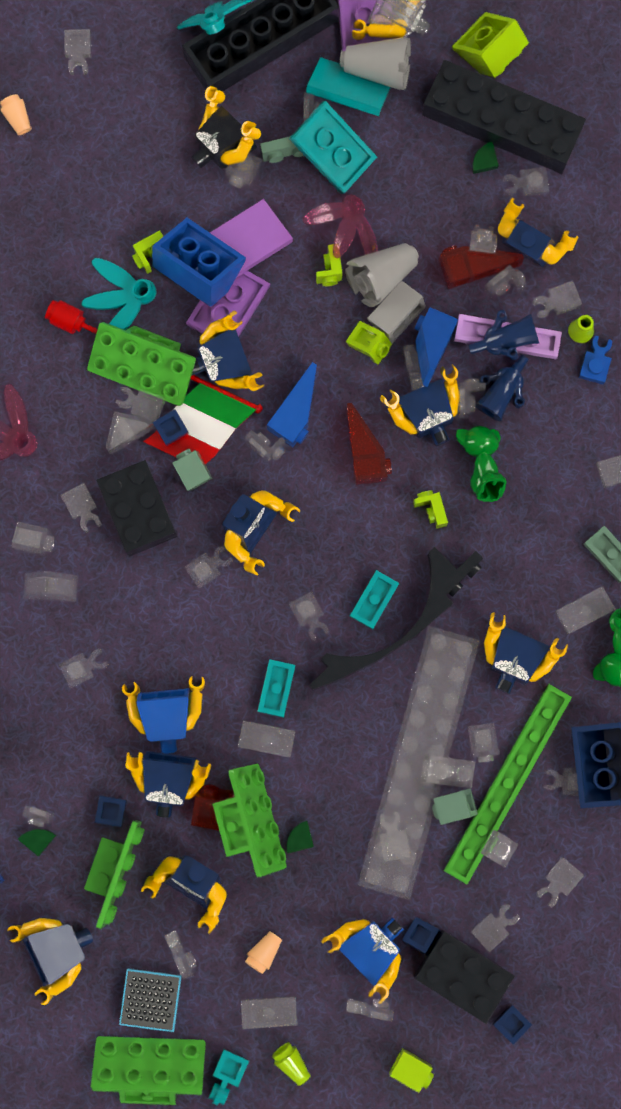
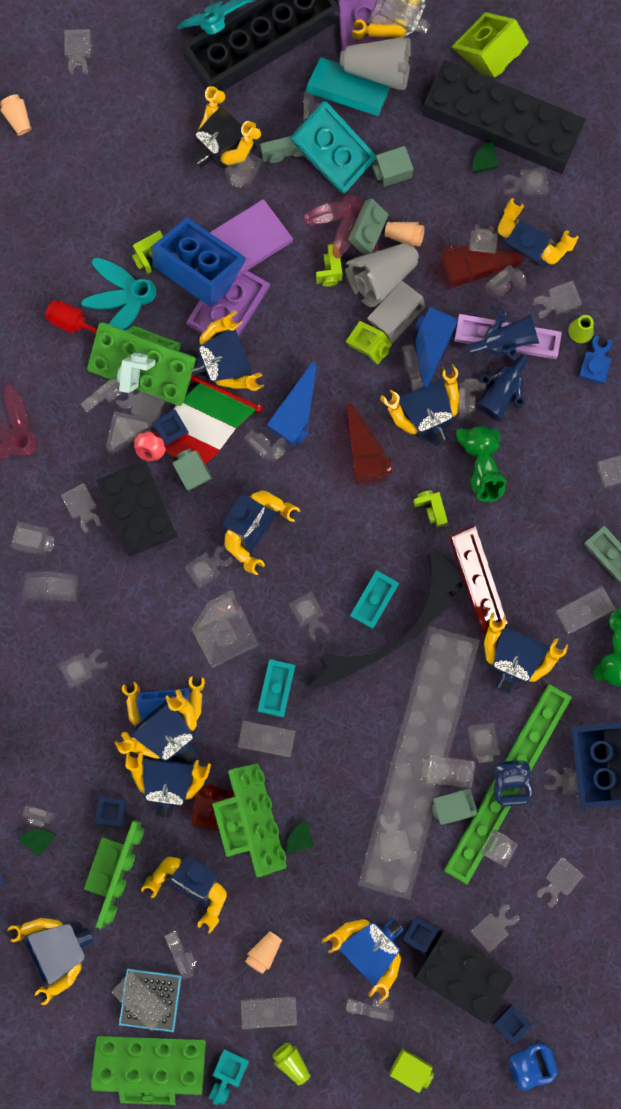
none -> clear plate [80,376,121,412]
none -> clear plate [111,971,171,1031]
none -> torso [114,689,198,763]
none -> light aqua bracket [117,353,155,393]
none -> coral plate [134,432,166,462]
none -> clear slope [191,590,259,668]
none -> sand green plate [348,198,389,255]
none -> sand green brick [372,146,414,187]
none -> light nougat cone [385,222,424,247]
none -> tile [449,526,508,634]
none -> dark blue piece [494,760,533,807]
none -> blue piece [509,1044,559,1091]

